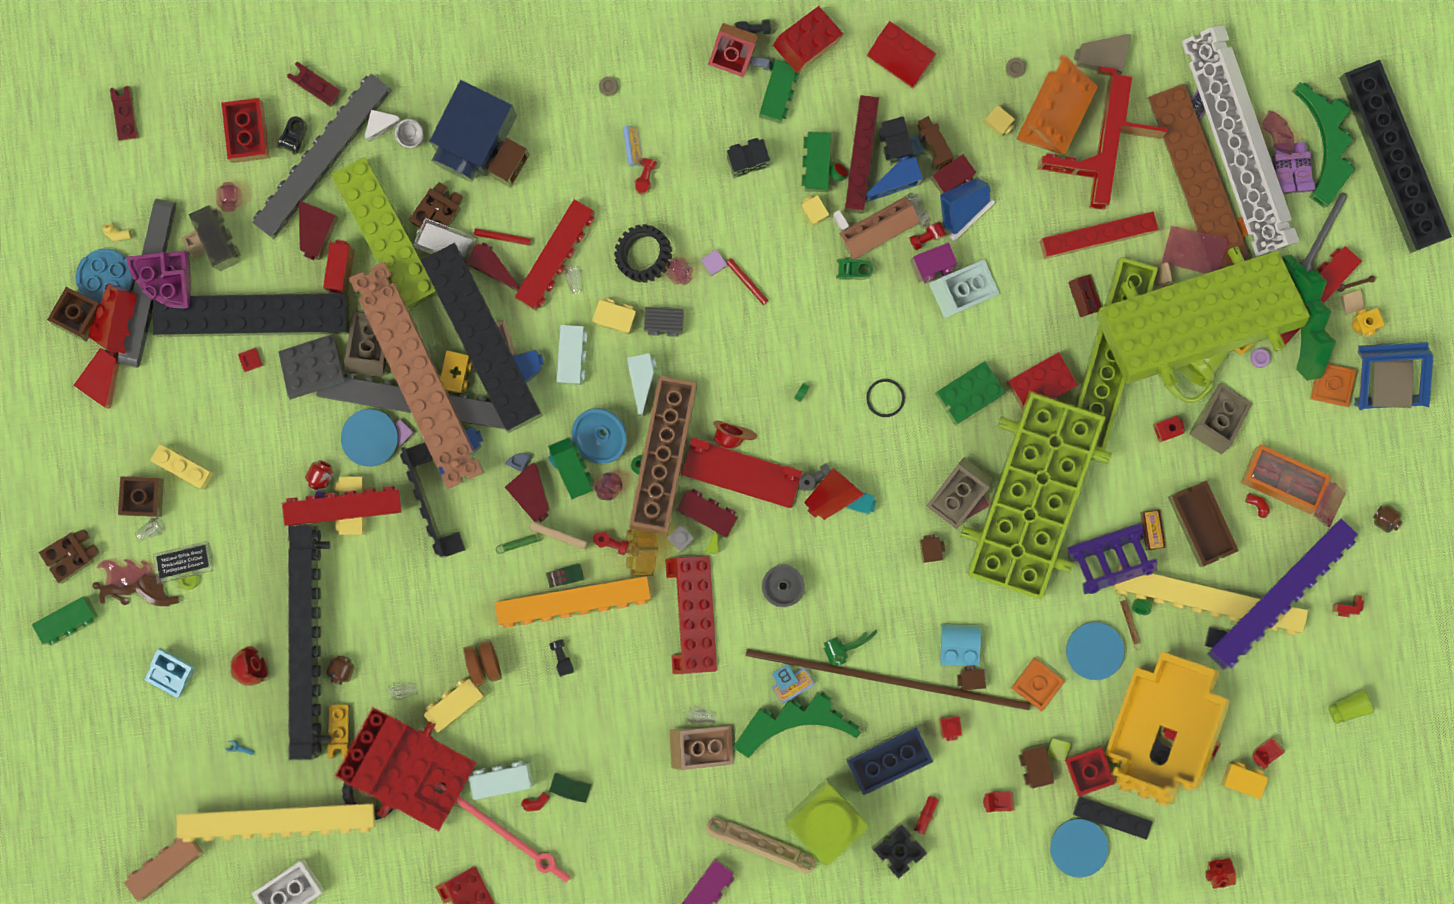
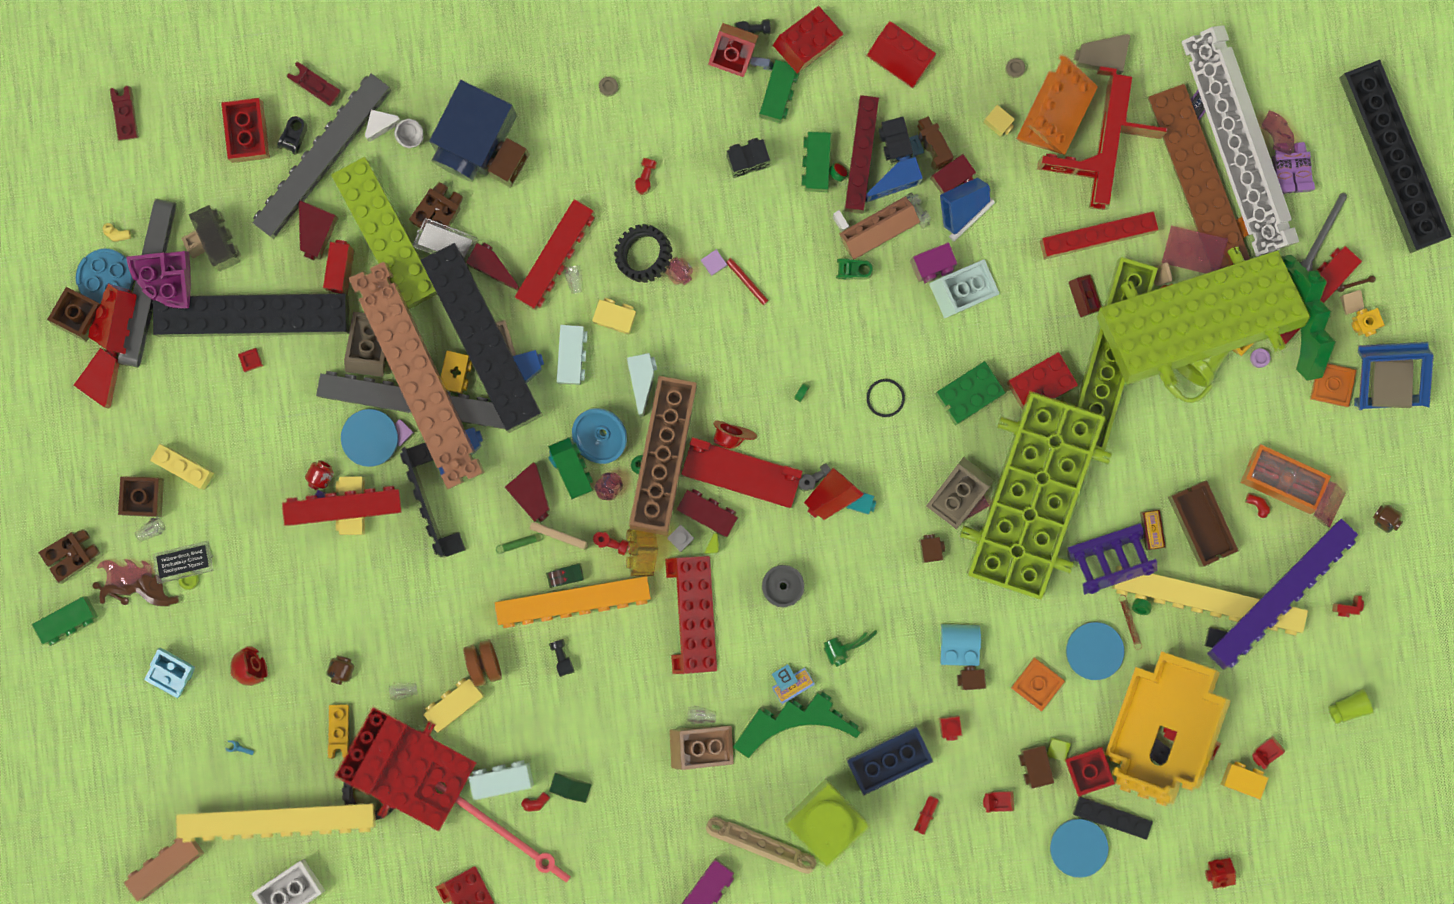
head [216,182,241,212] -> none
dark grey plate [278,334,345,400] -> none
black brick [288,525,331,760] -> none
red bar [474,228,531,246] -> none
sand blue tile [505,453,531,472] -> none
slope [623,126,643,167] -> none
dark grey brick [644,307,684,337] -> none
reddish brown piece [746,649,1031,710] -> none
light yellow brick [801,195,829,227] -> none
black brick [871,822,927,879] -> none
red leg [909,221,947,251] -> none
red brick [1153,416,1185,443] -> none
dark tan slope [1189,383,1252,455] -> none
green arch [1292,82,1355,208] -> none

